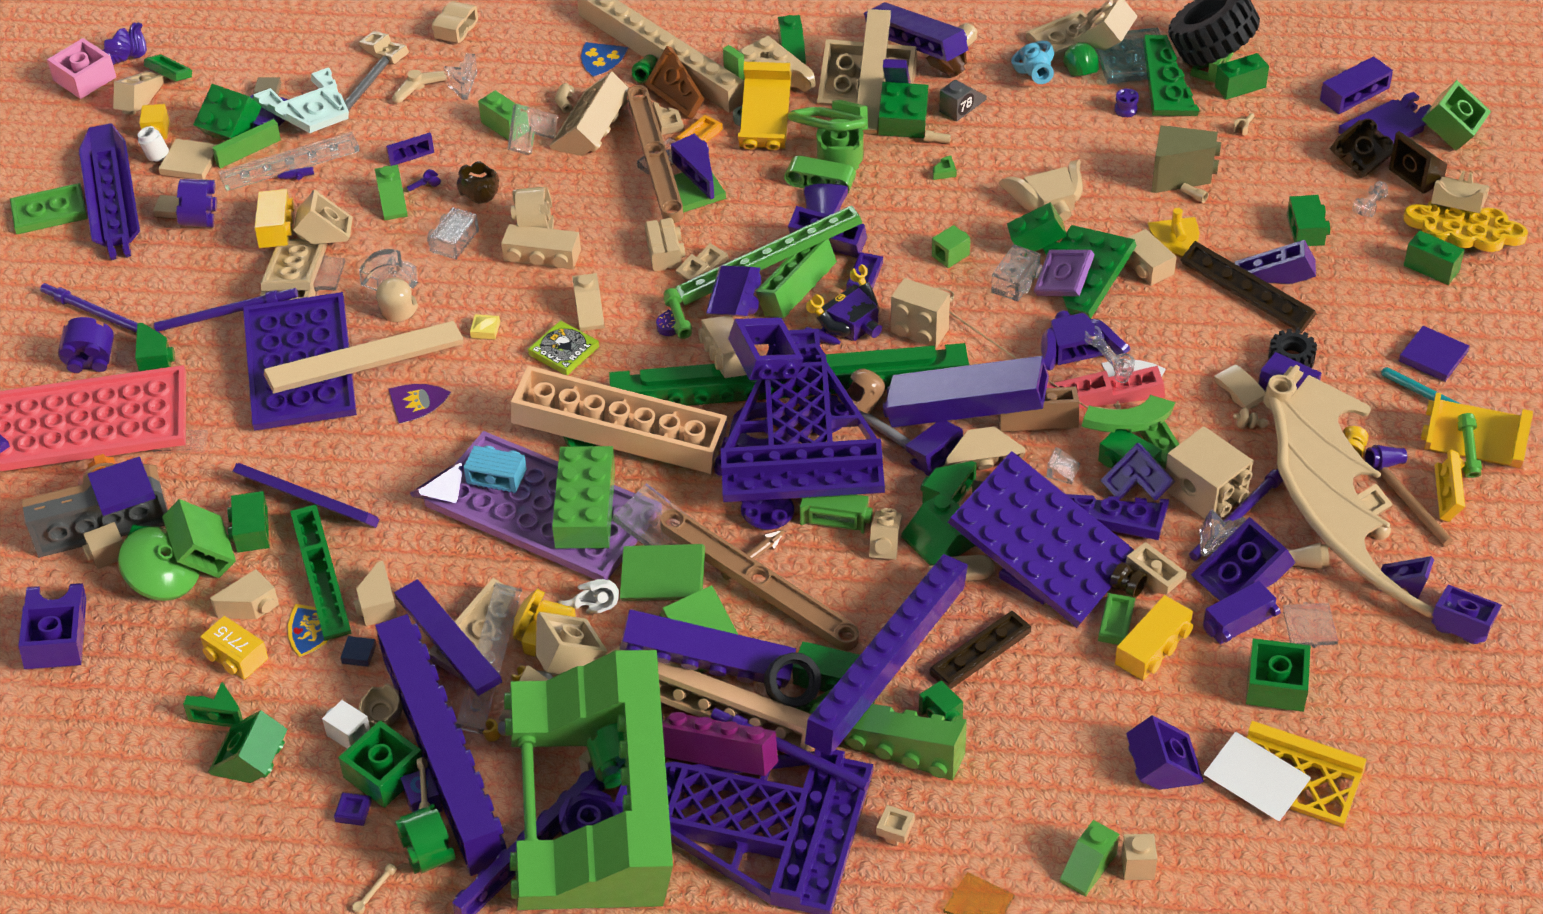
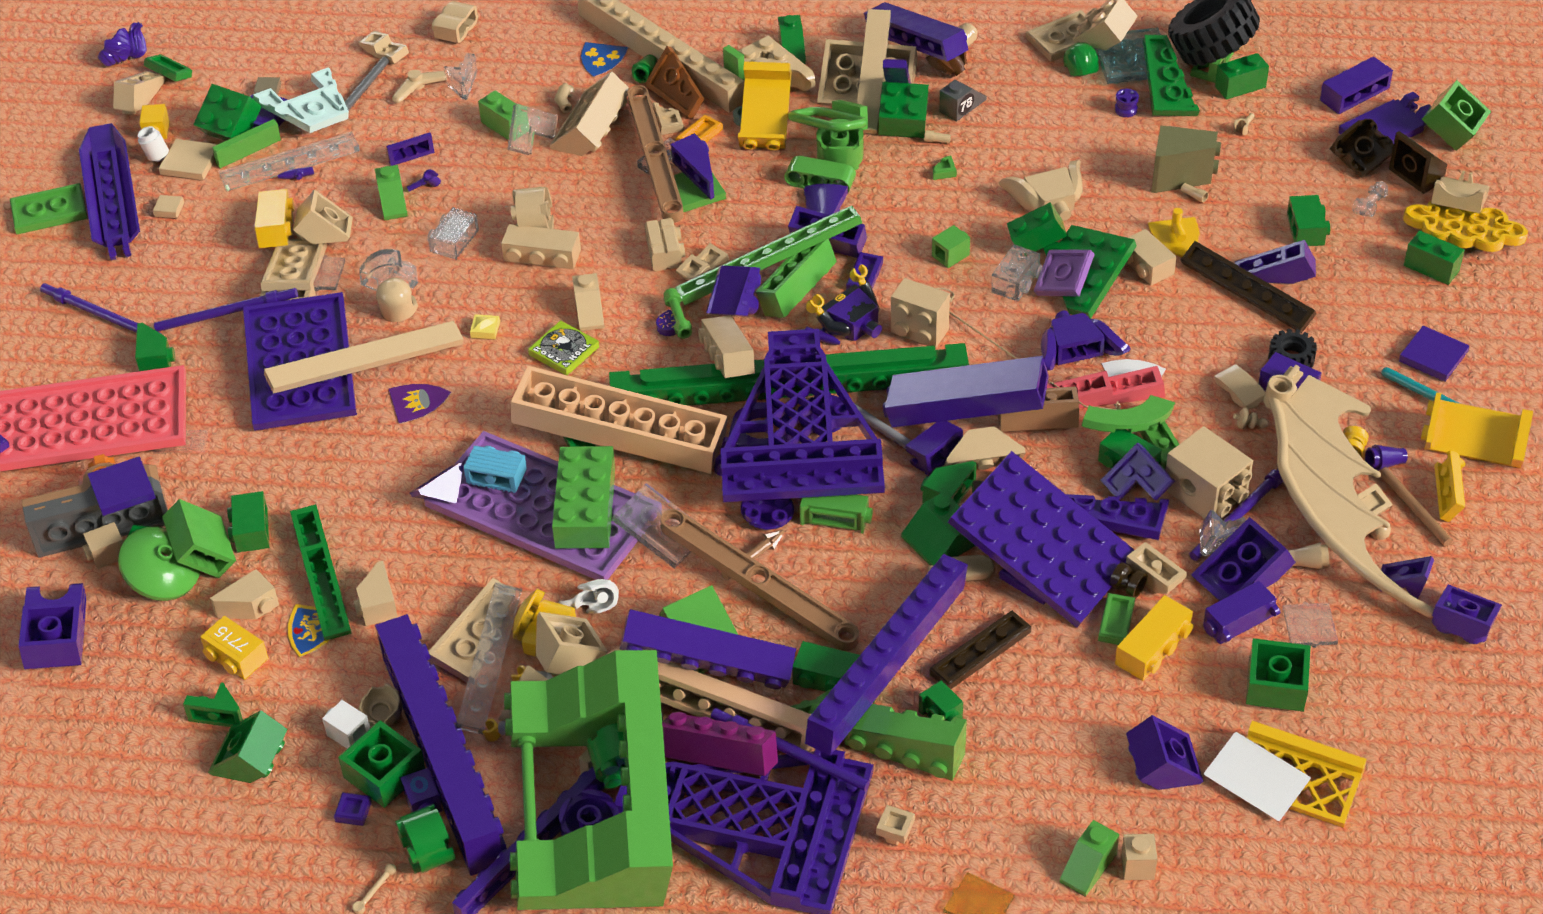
bright pink brick [47,38,116,99] -> none
dark purple brick [58,317,114,373] -> none
dark purple brick [177,179,217,228] -> none
dark purple tile [232,463,380,528] -> none
dark blue tile [340,636,376,667] -> none
dark purple tile [394,579,502,696] -> none
tan hinge [417,757,430,809] -> none
dark brown hair [457,161,499,204] -> none
bright green tile [620,544,705,601] -> none
dark purple window [728,318,804,380] -> none
black tyre [764,652,822,708] -> none
medium nougat helmet [838,369,885,414] -> none
tan bracket [869,508,902,560] -> none
medium azure piece [1011,41,1054,84] -> none
clear slope [1047,447,1080,484] -> none
clear brick [1084,326,1135,383] -> none
bright green bar [1457,413,1482,478] -> none

